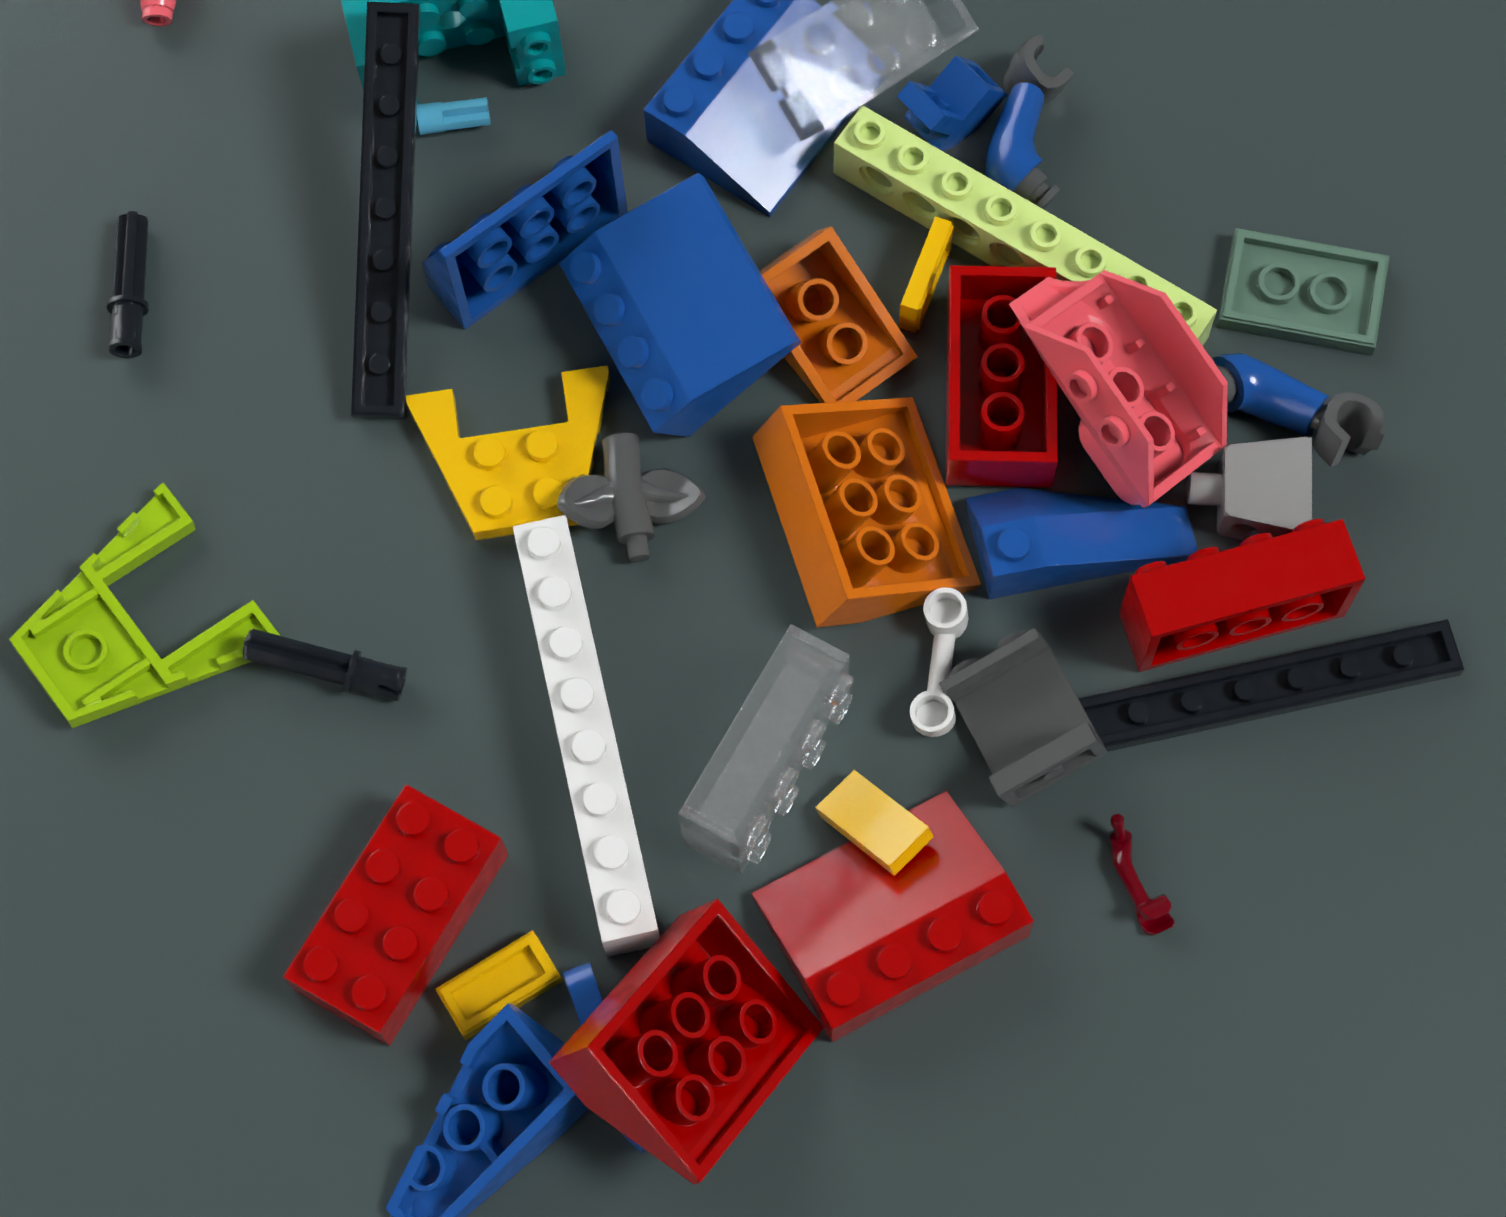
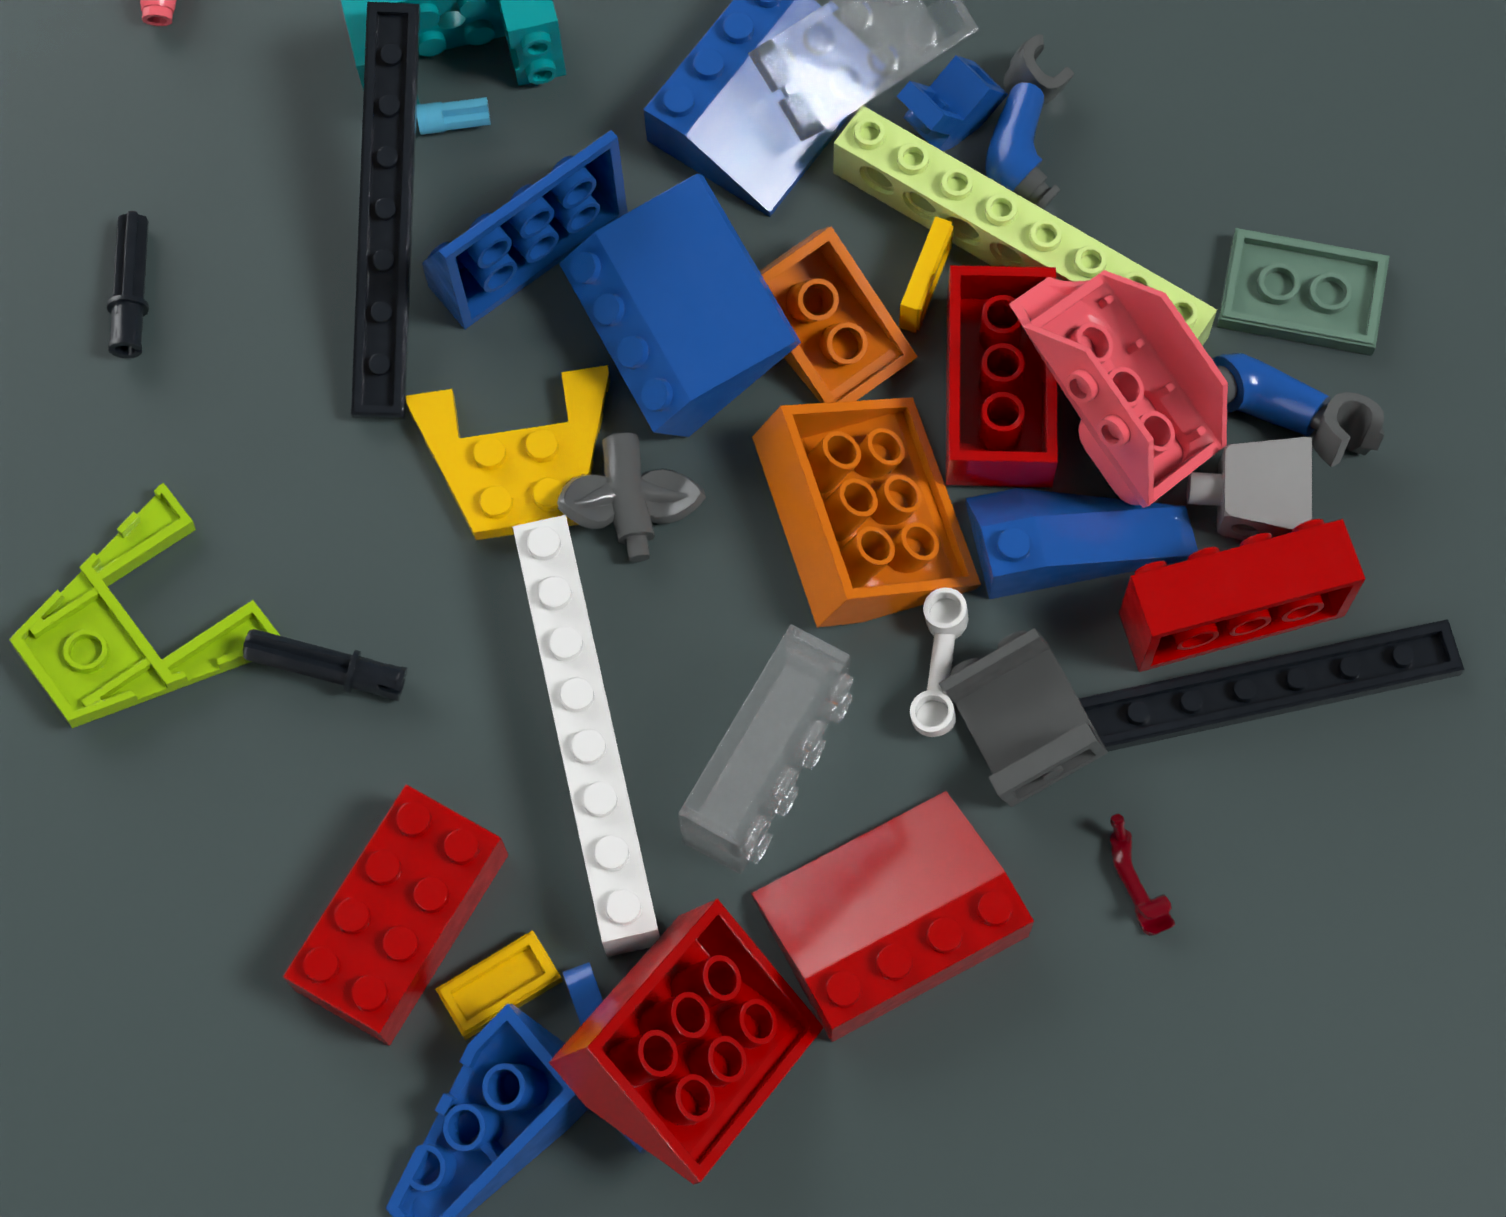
yellow tile [815,770,934,876] -> none

